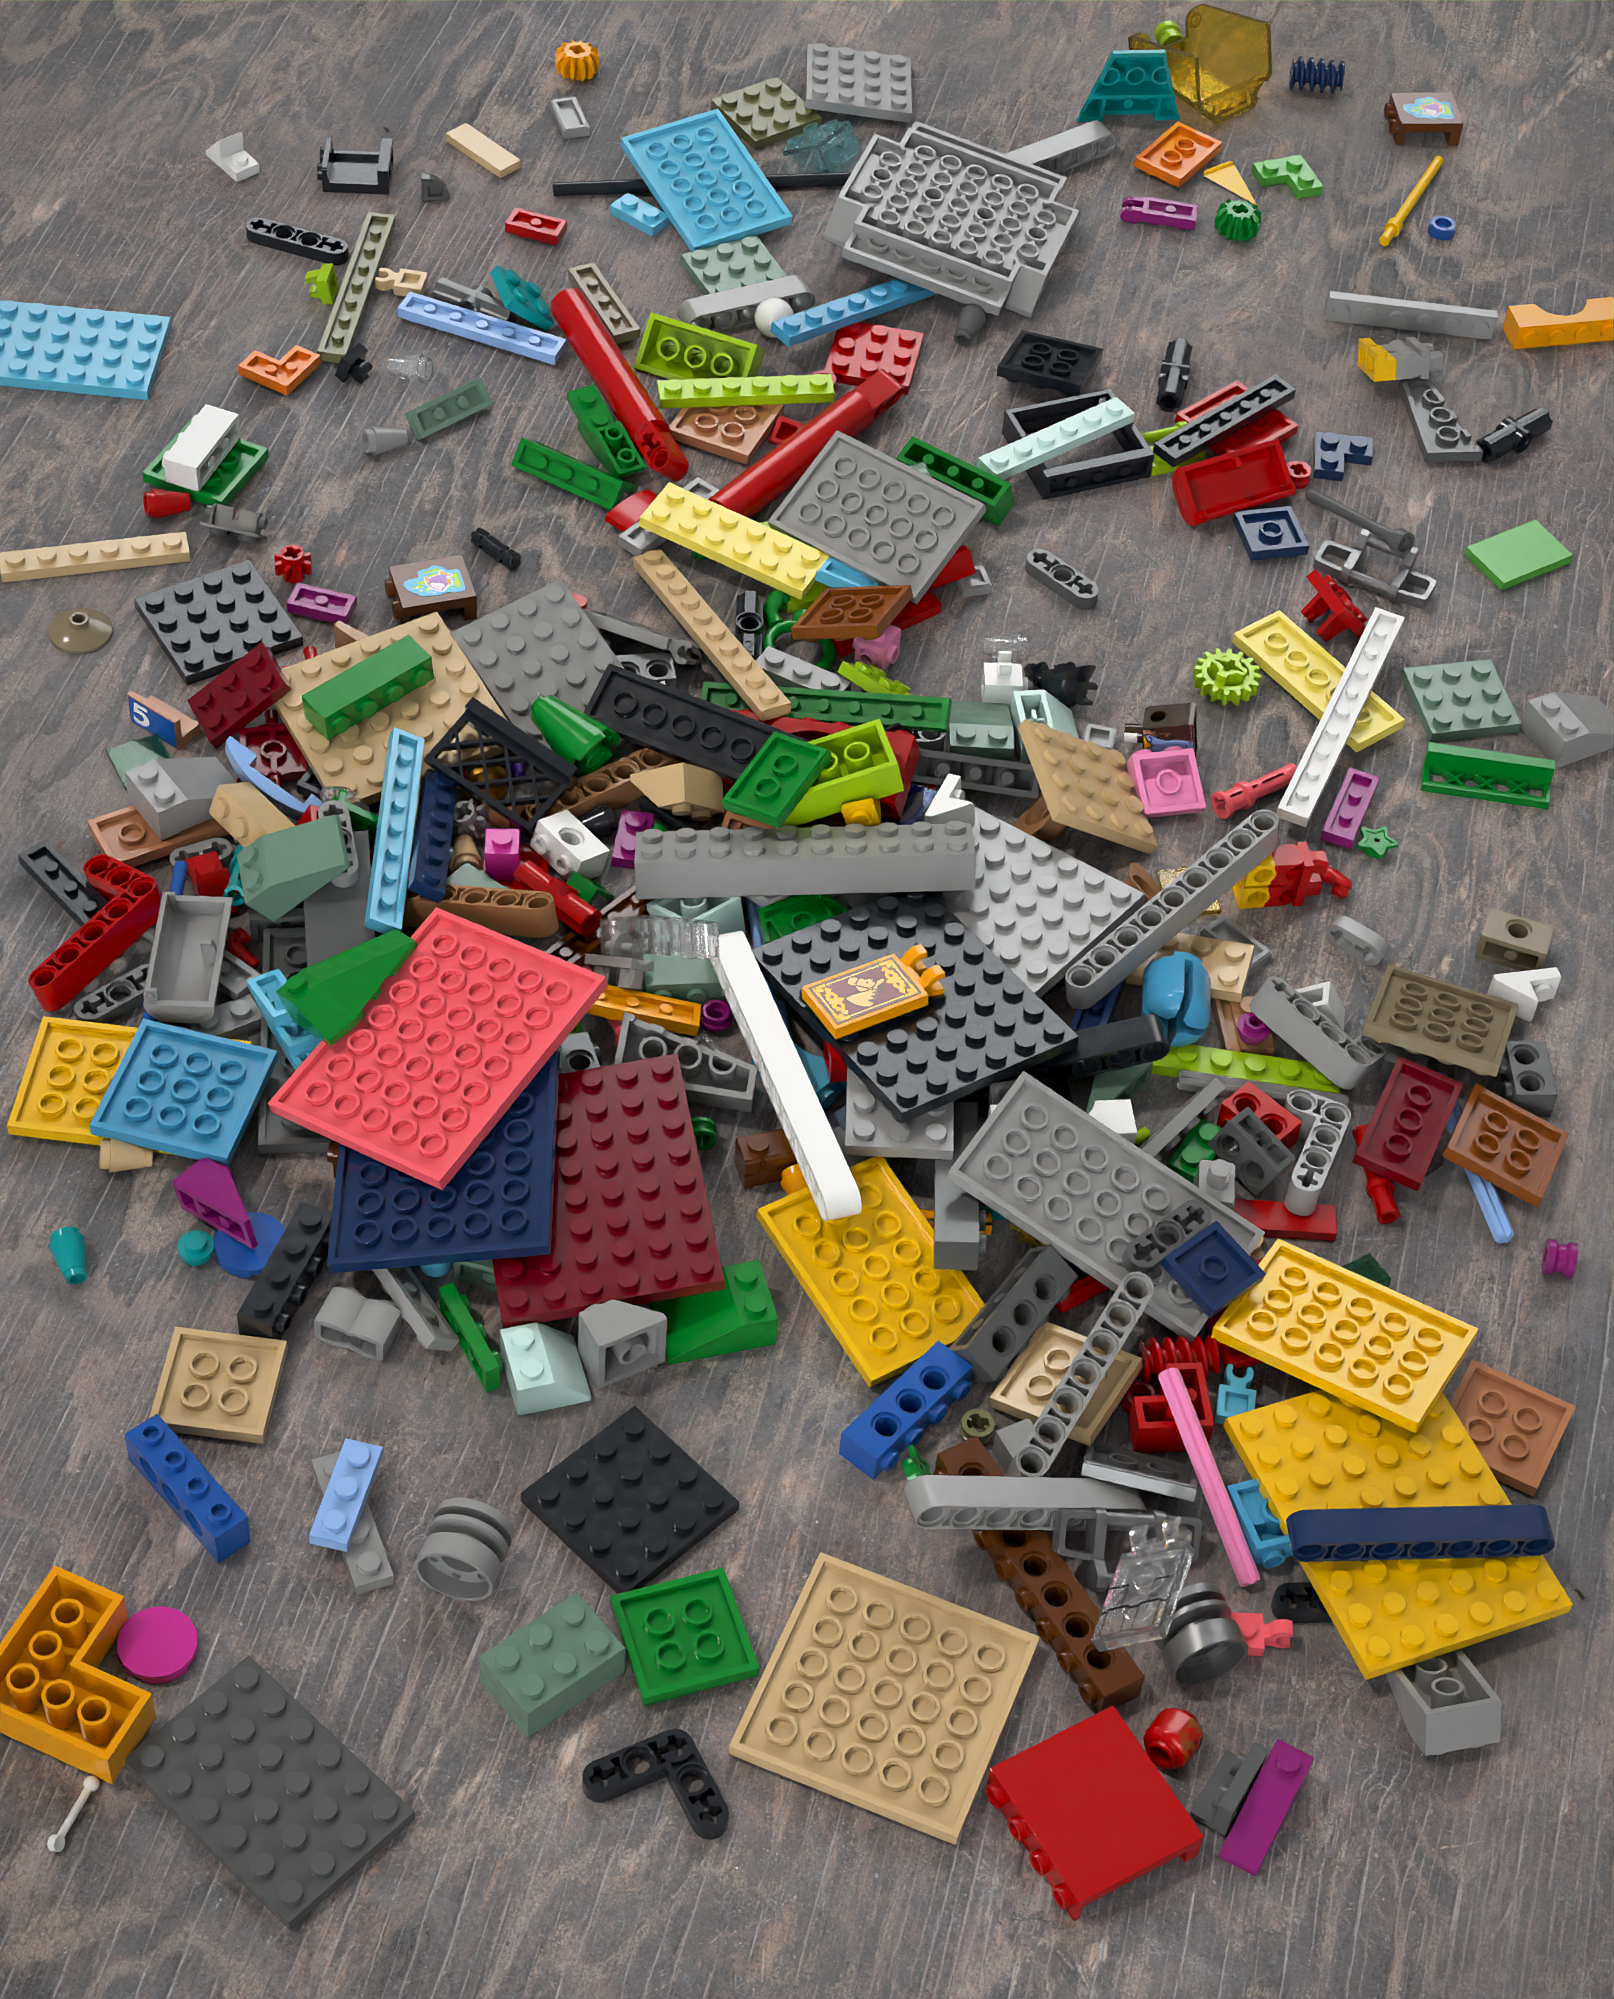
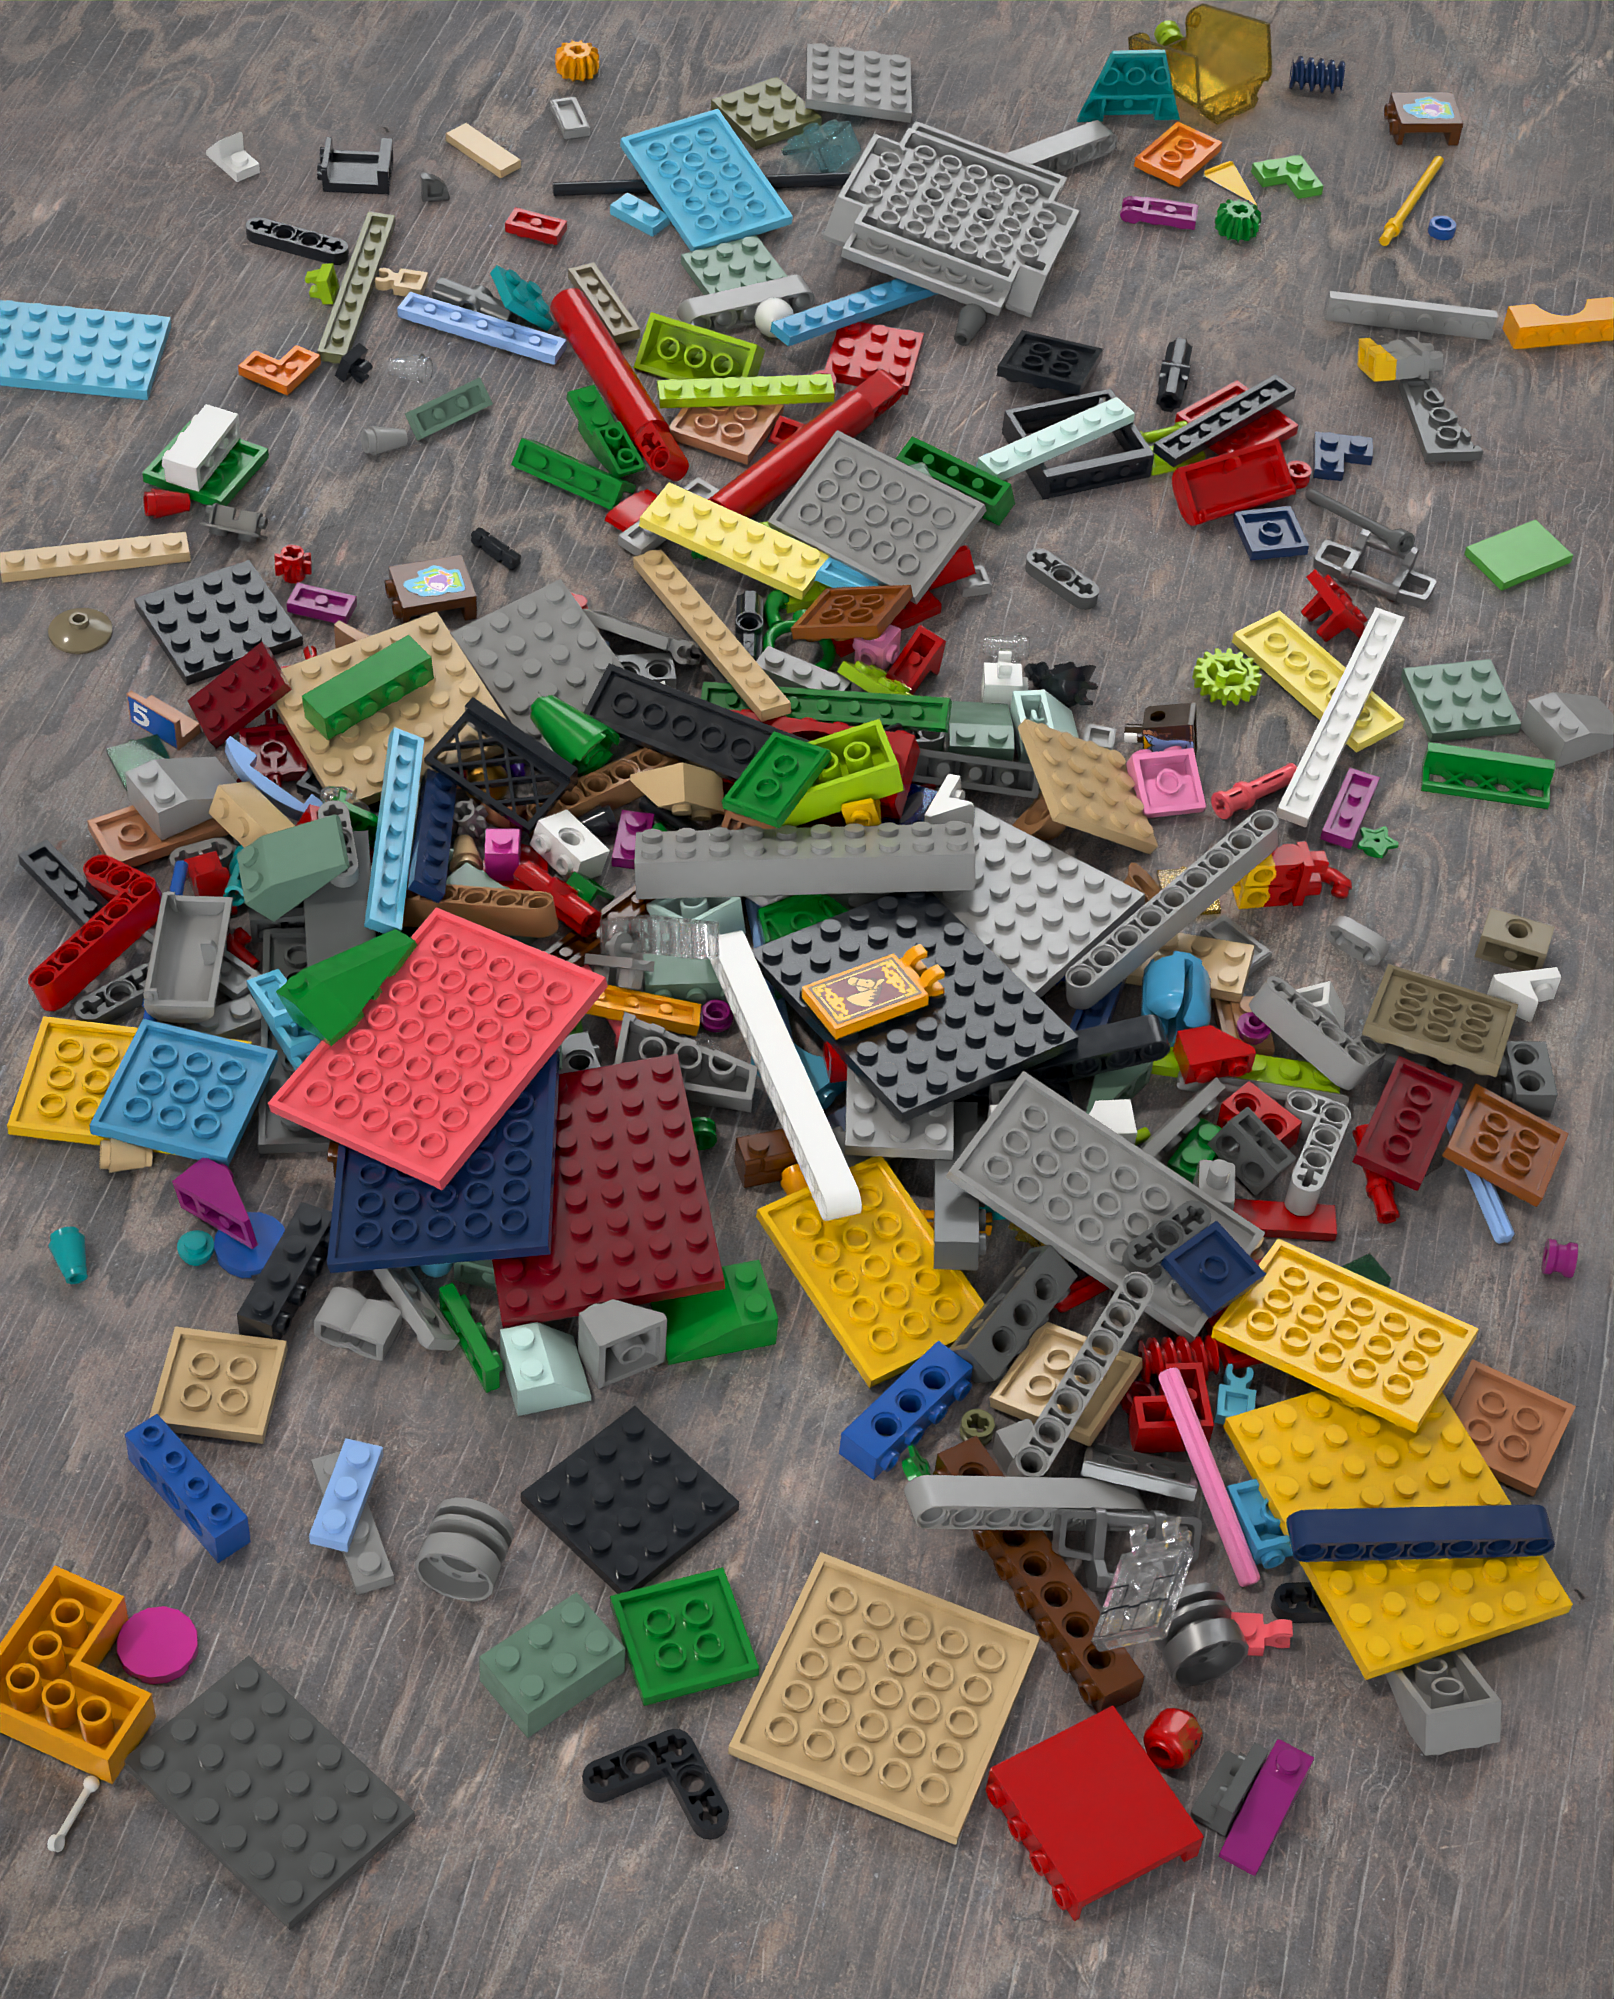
black piece [1475,407,1553,463] -> none
none -> red slope [885,625,946,695]
none -> red slope [1173,1025,1256,1084]

